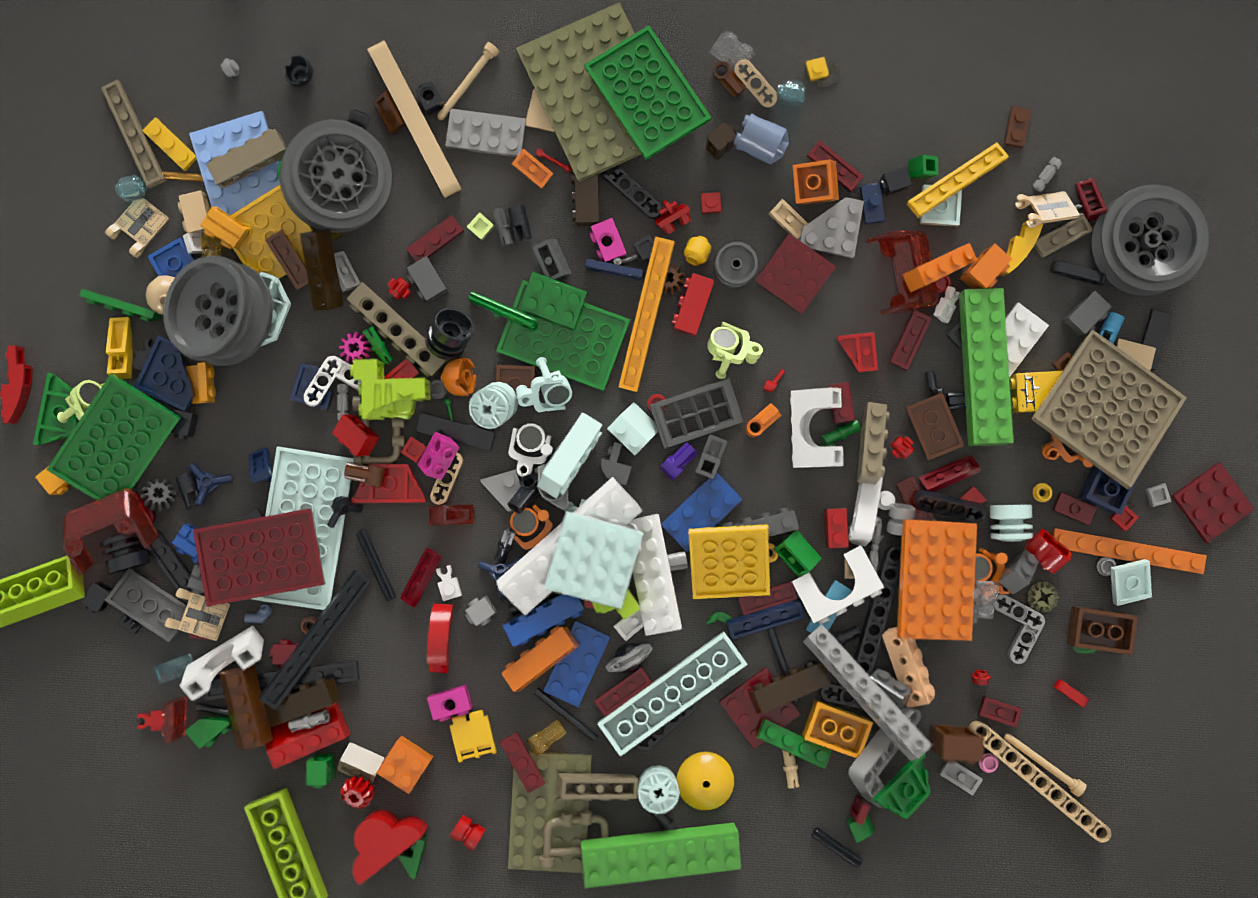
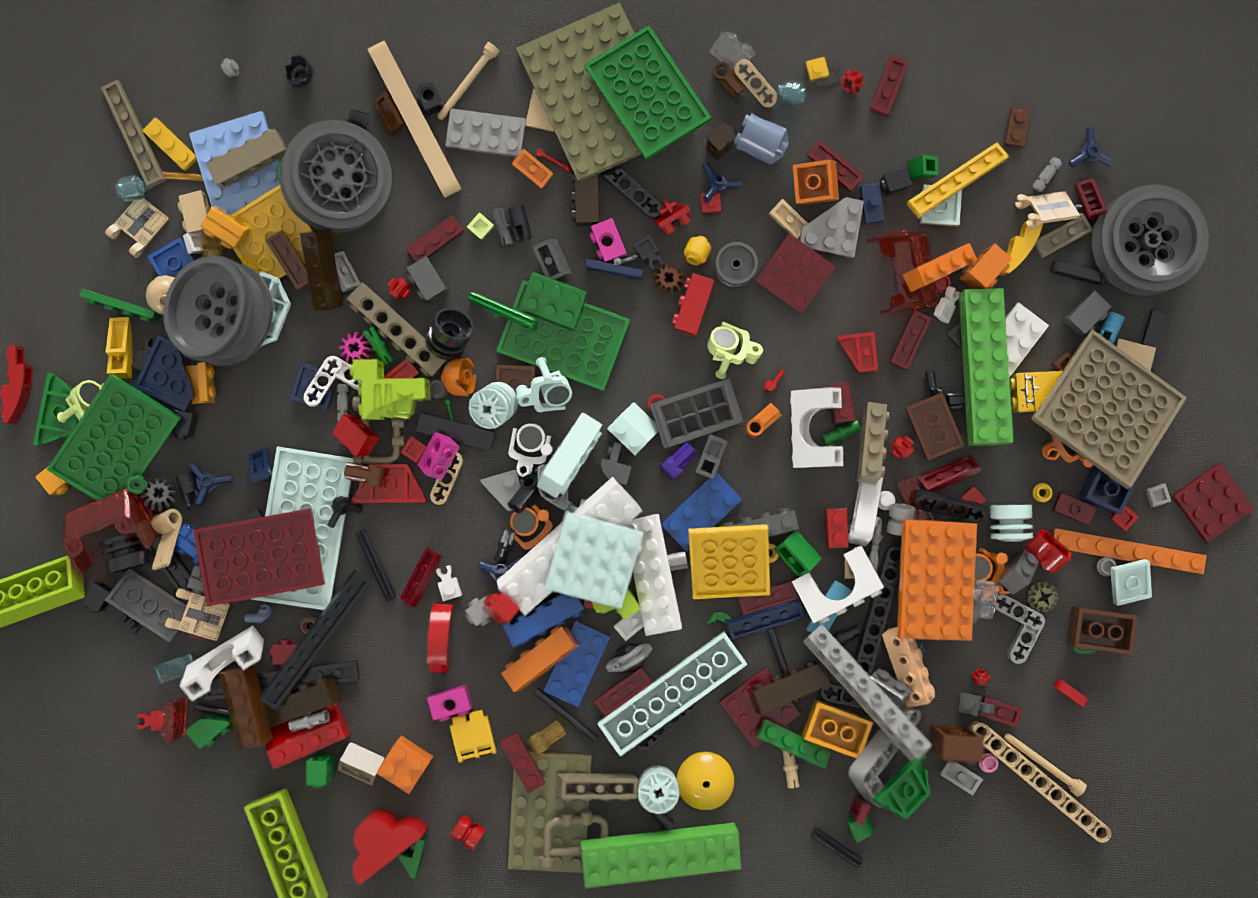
red gear [340,775,375,810] -> none
clear red slope [429,505,474,525] -> none
light orange plate [619,237,675,392] -> none
none -> green plate [127,475,147,494]
none -> tan door [151,509,182,570]
none -> red brick [481,592,520,624]
none -> dark blue piece [702,162,741,202]
none -> red gear [840,69,865,94]
none -> dark red plate [870,55,909,117]
none -> dark grey plate [958,692,995,716]
none -> dark blue piece [1069,128,1114,168]

